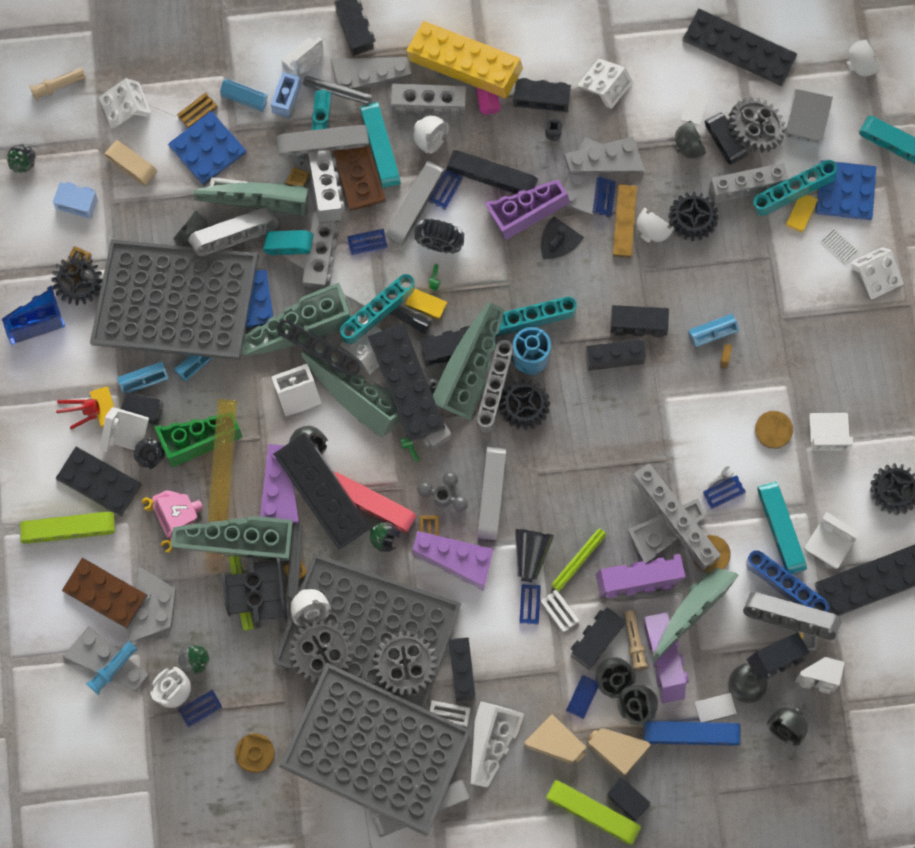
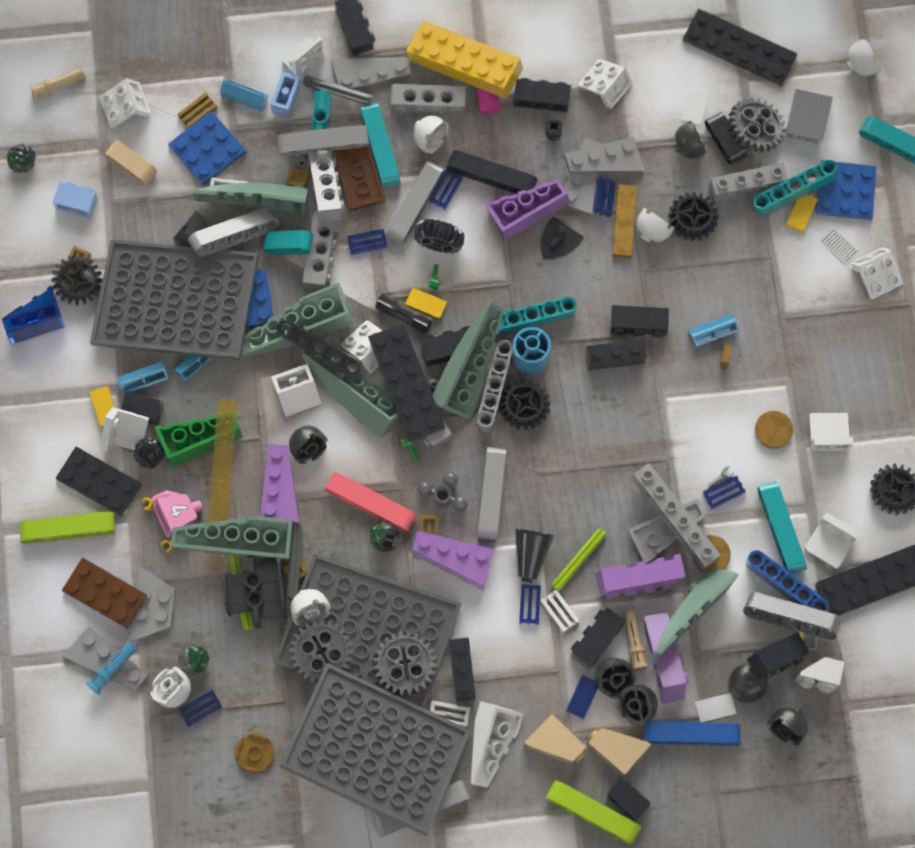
red plant [56,398,100,429] -> none
black plate [273,432,371,550] -> none
teal beam [340,274,415,345] -> none

